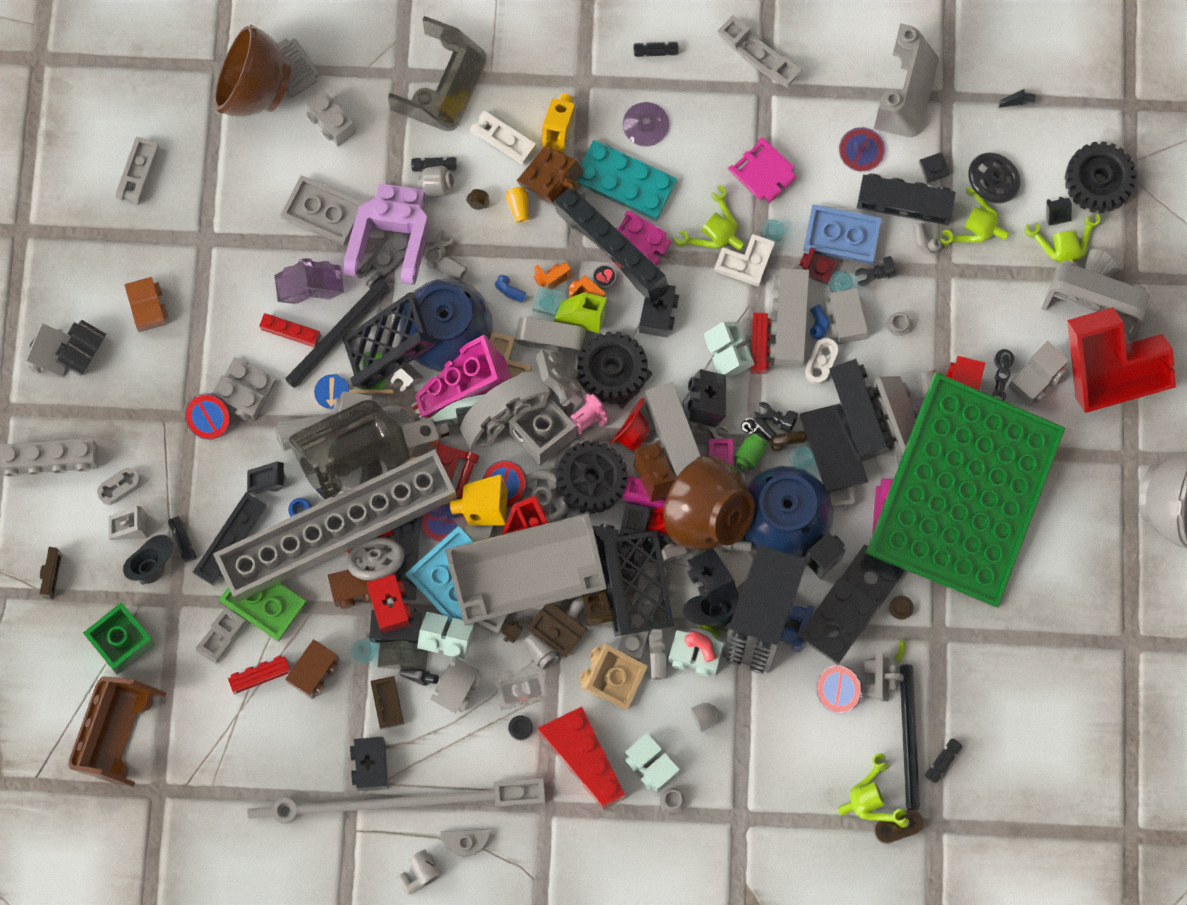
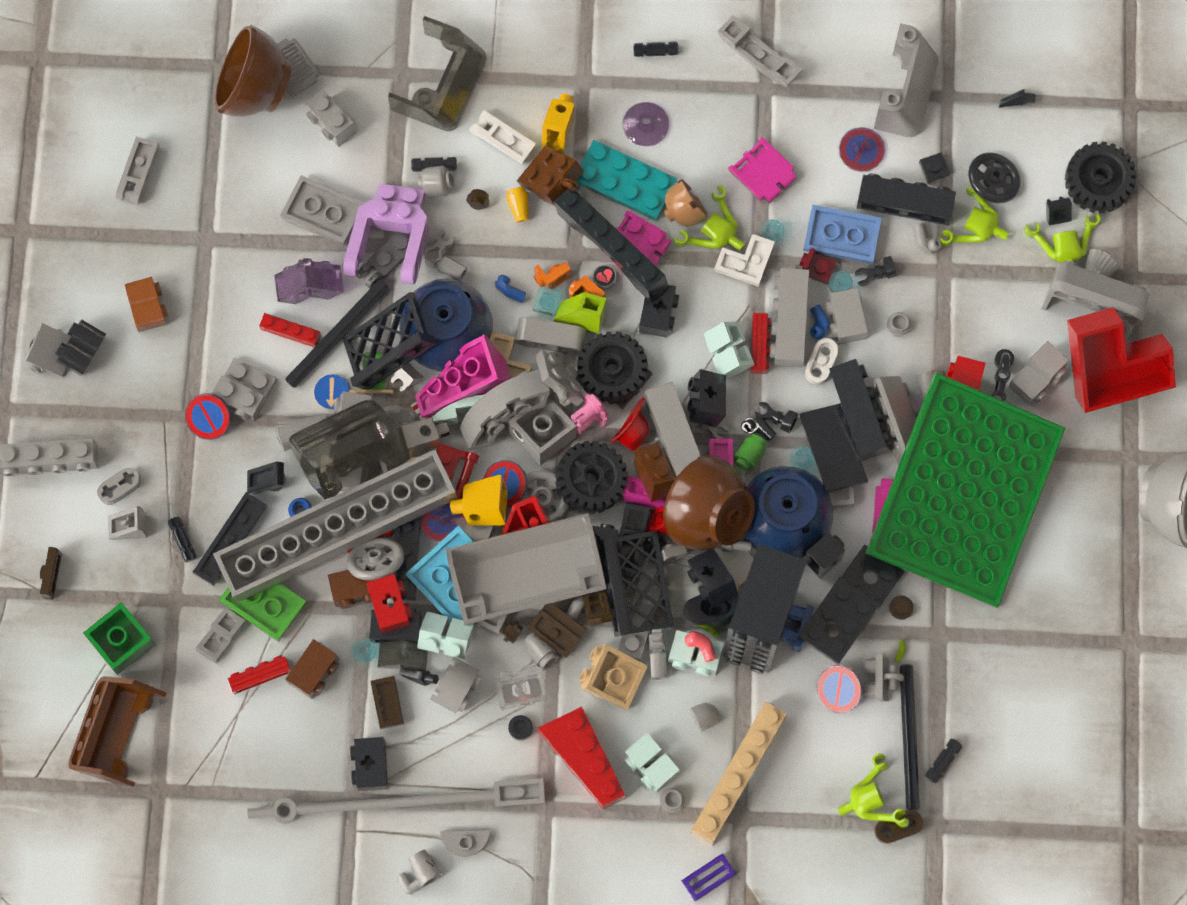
black piece [123,535,173,585] -> none
dark brown arm [770,431,806,451] -> none
none -> medium nougat cylinder [664,179,707,227]
none -> dark purple tile [681,853,736,902]
none -> tan arch [691,701,787,845]

